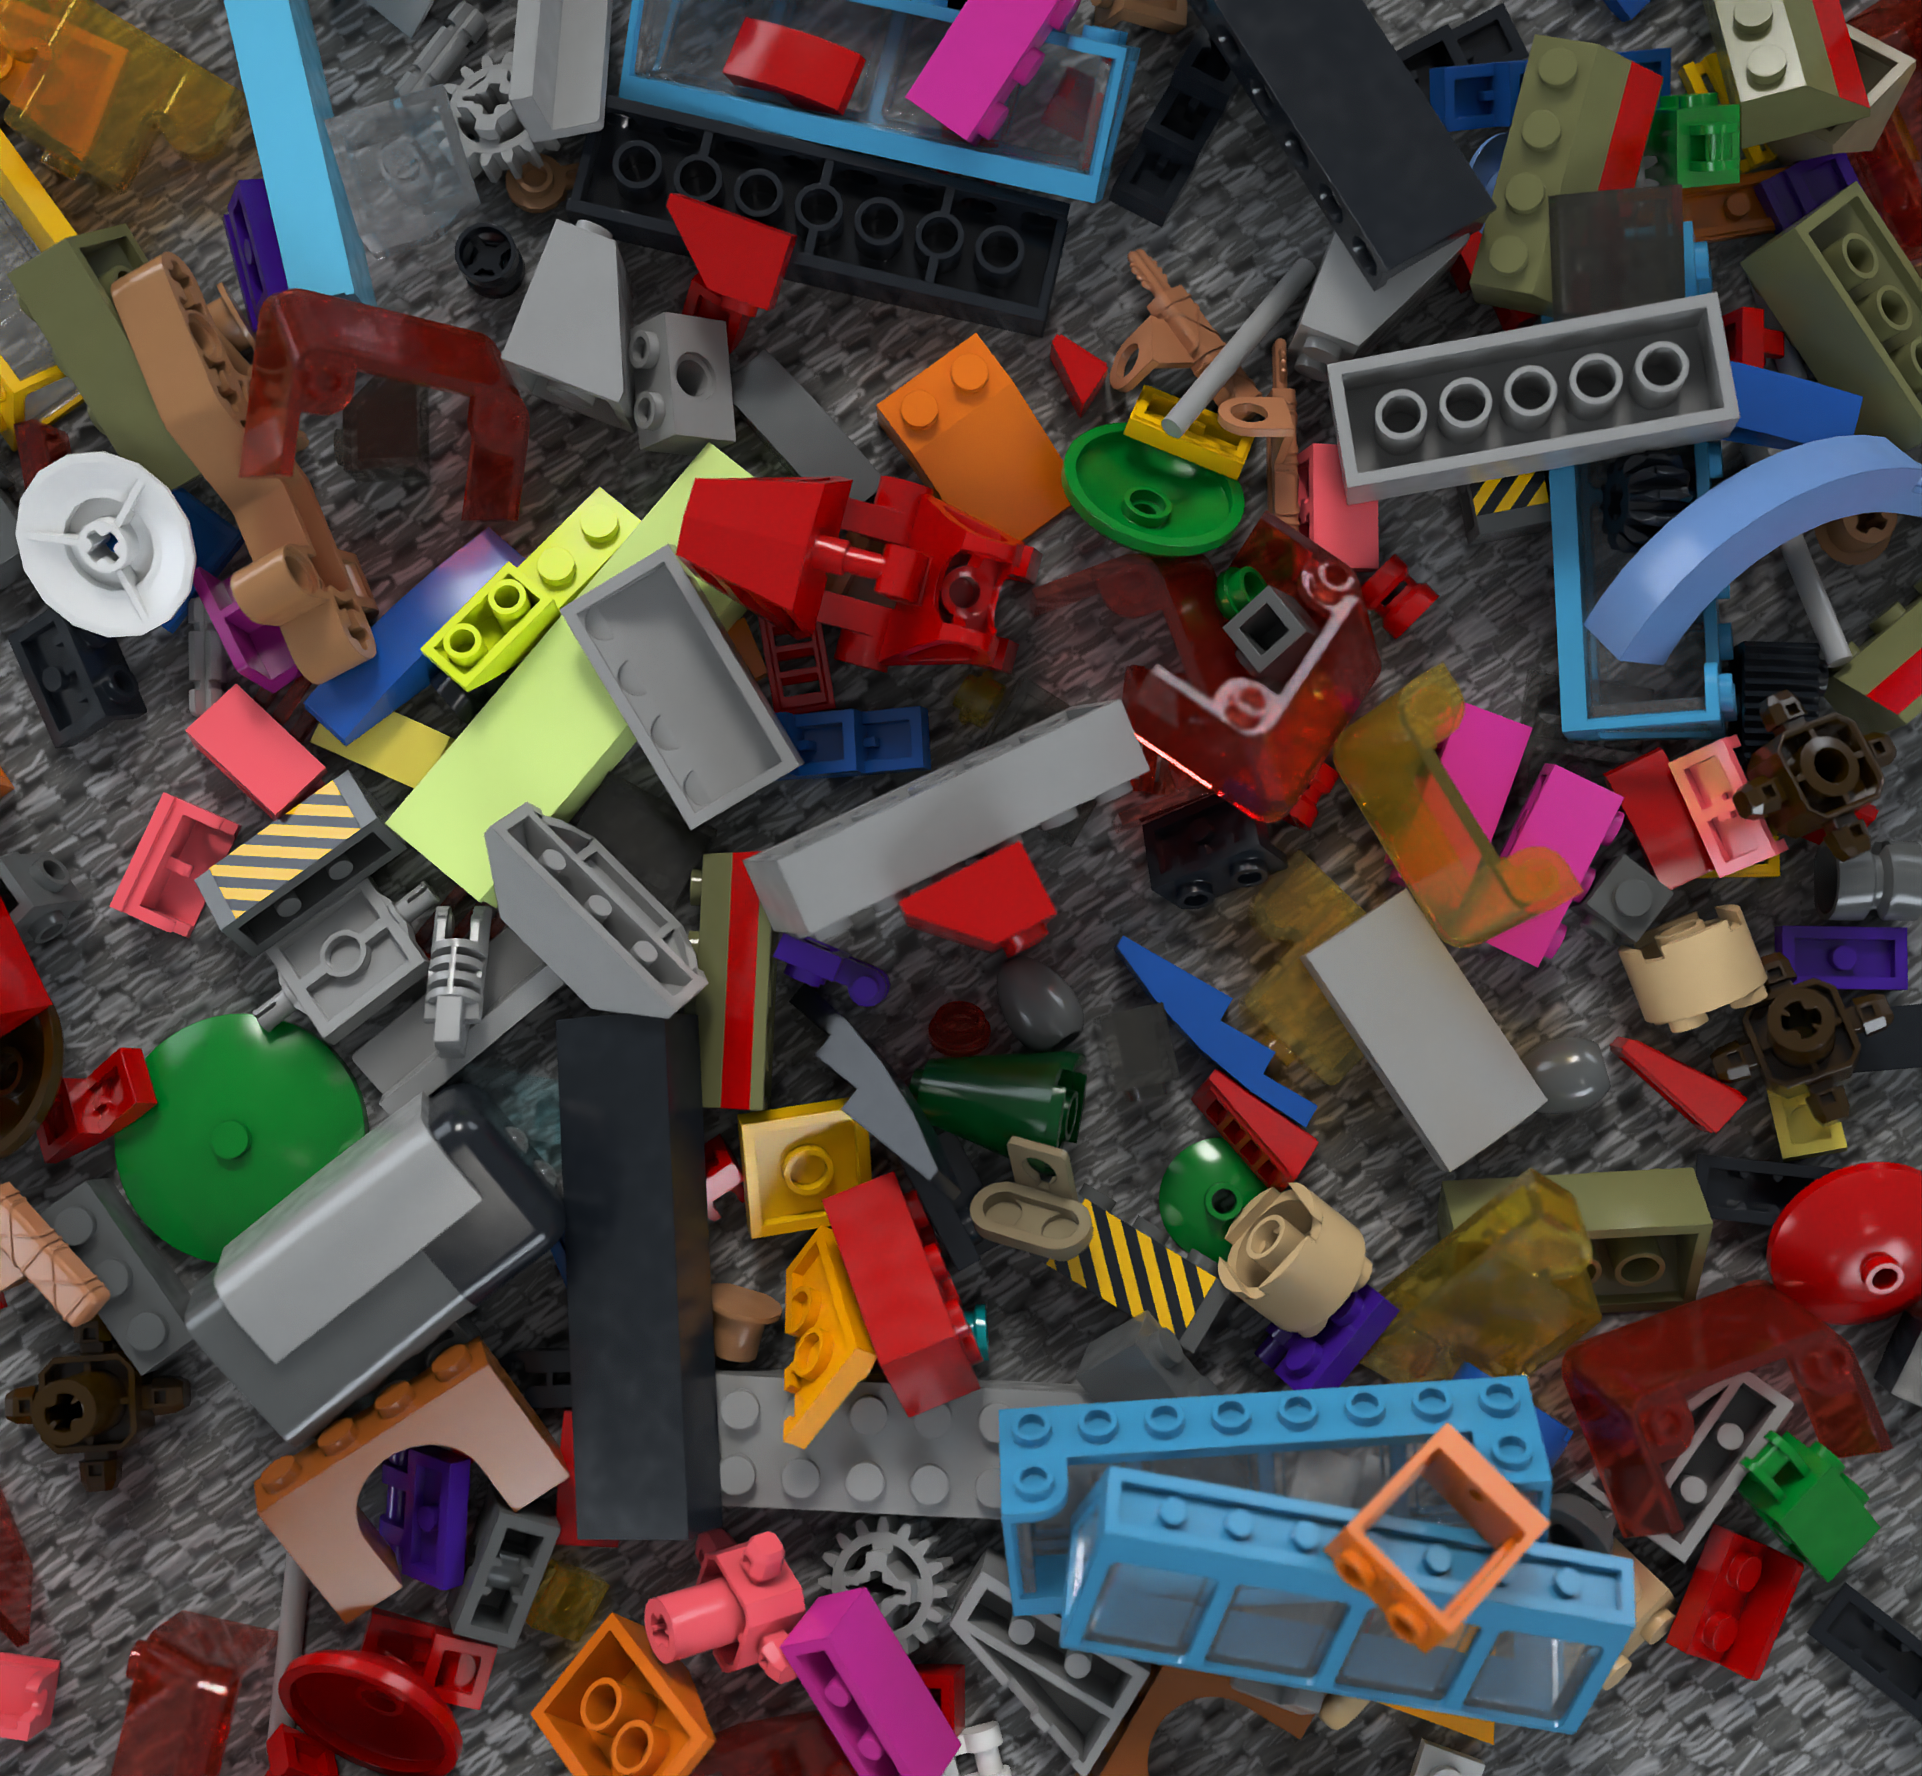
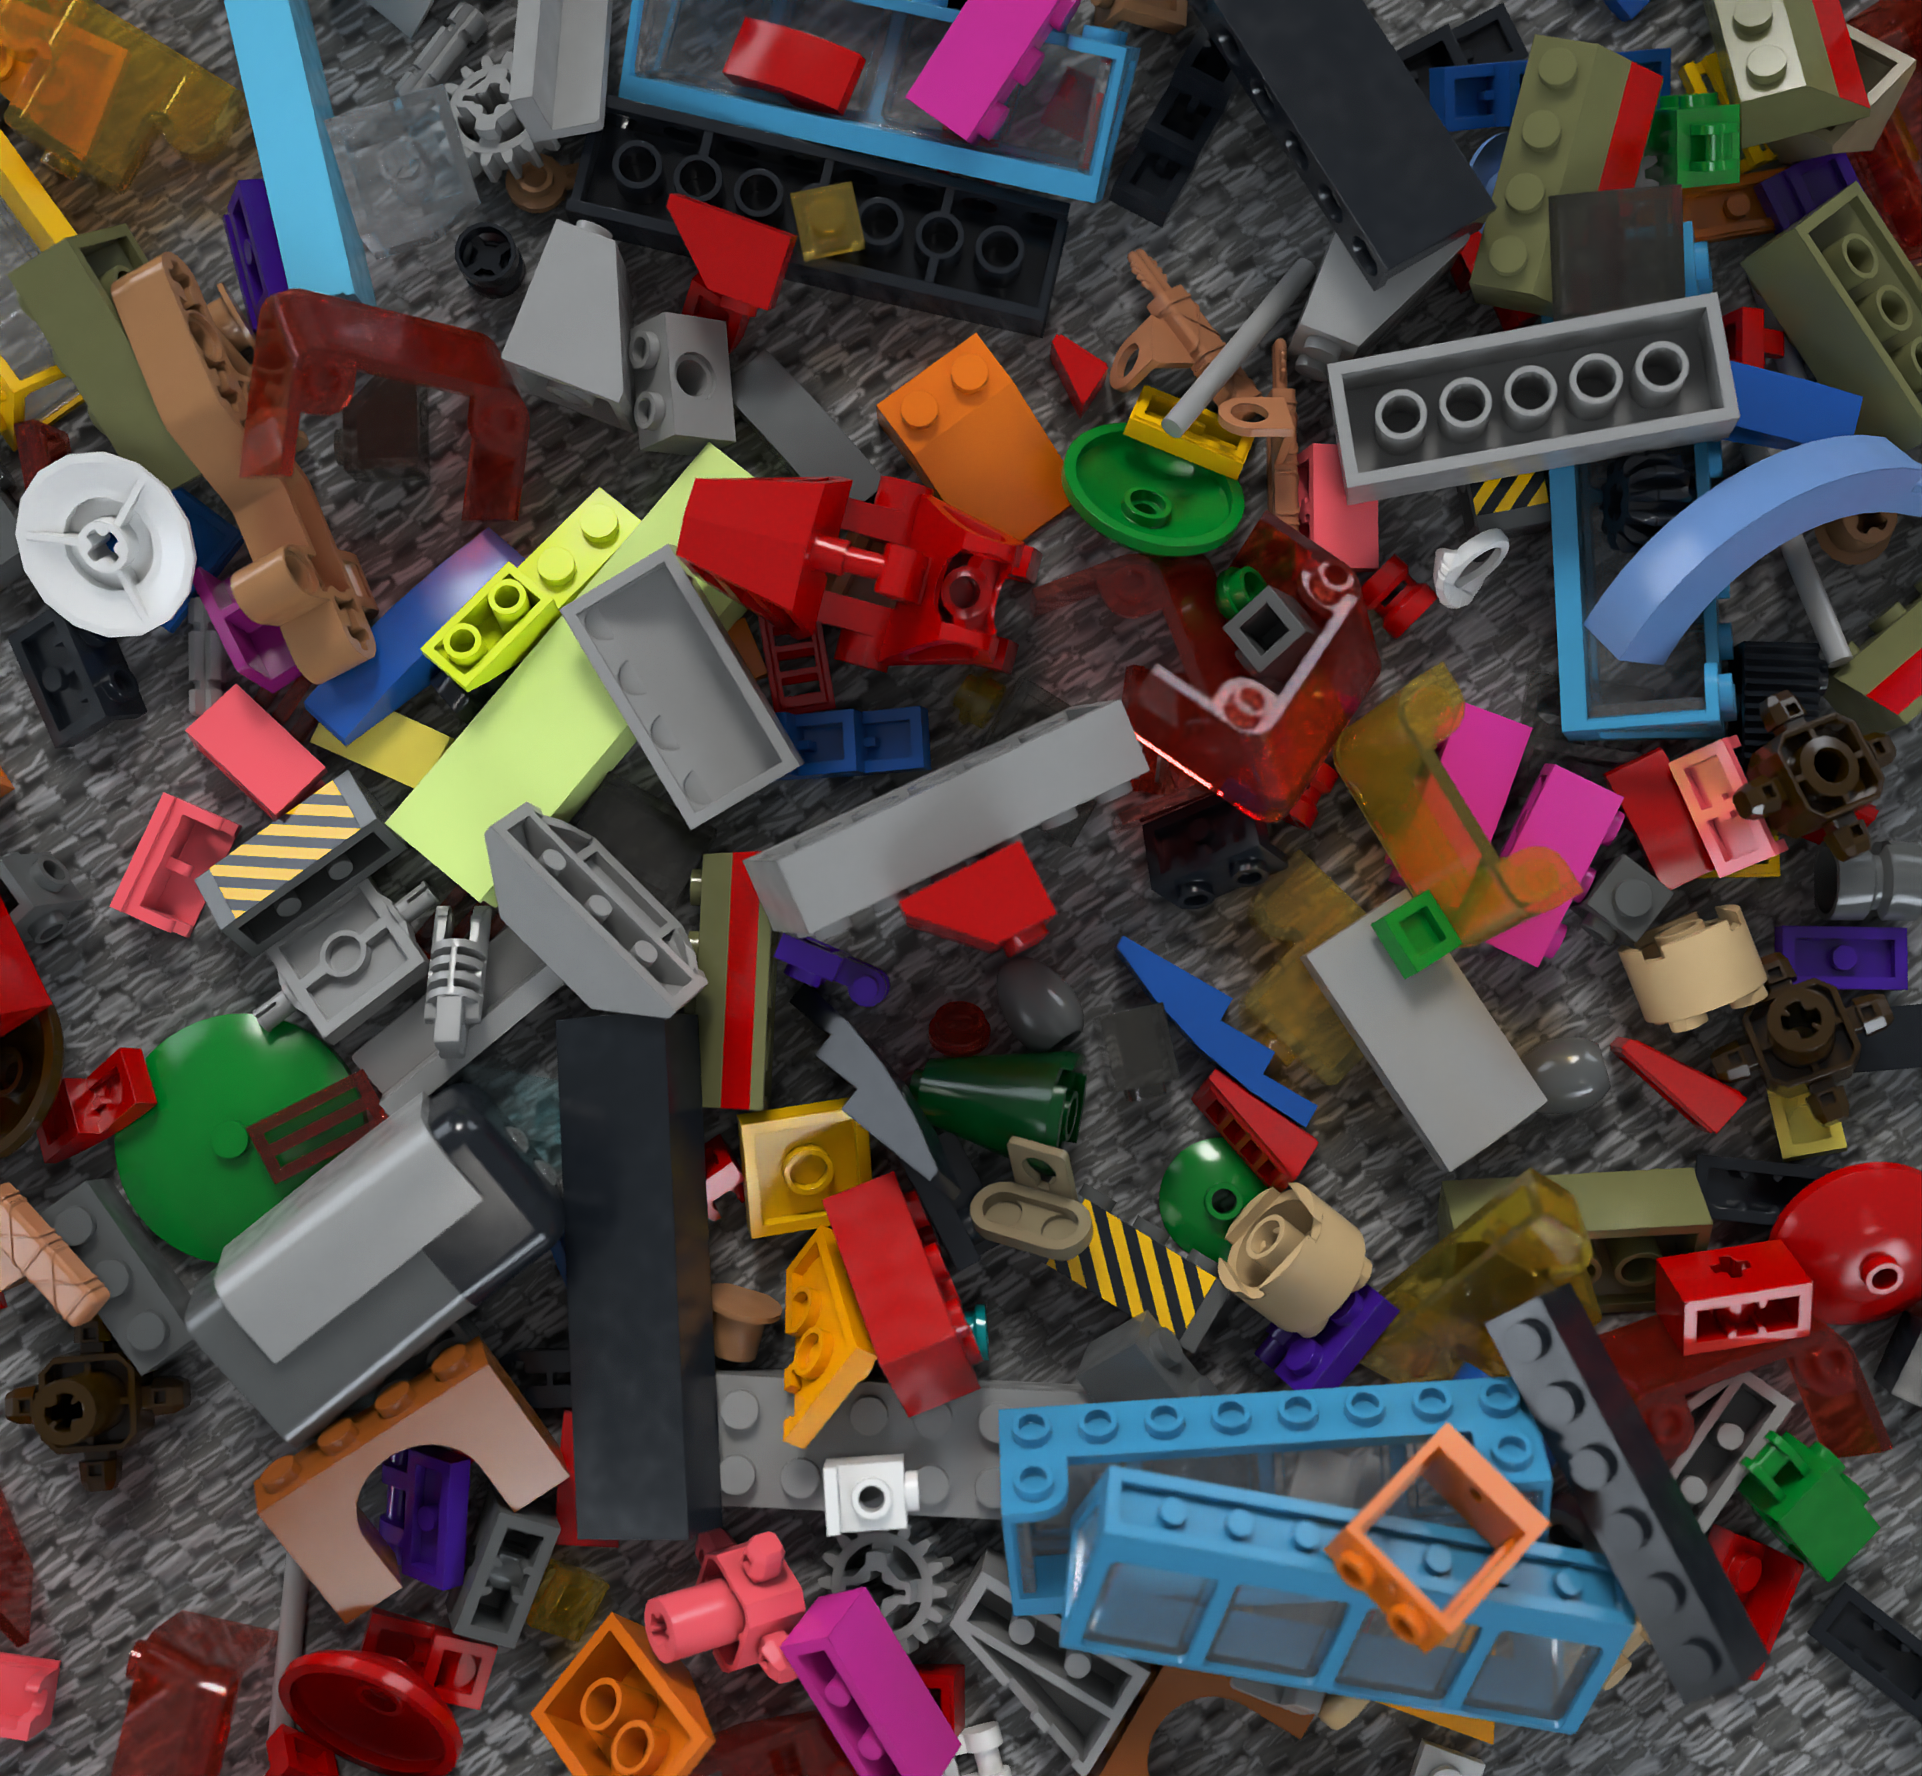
none -> clear red tile [246,1069,388,1185]
none -> clear yellow plate [790,181,865,261]
none -> white brick [823,1453,920,1536]
none -> green plate [1370,889,1463,979]
none -> white piece [1433,528,1510,609]
none -> black brick [1484,1282,1771,1706]
none -> red brick [1655,1239,1813,1356]

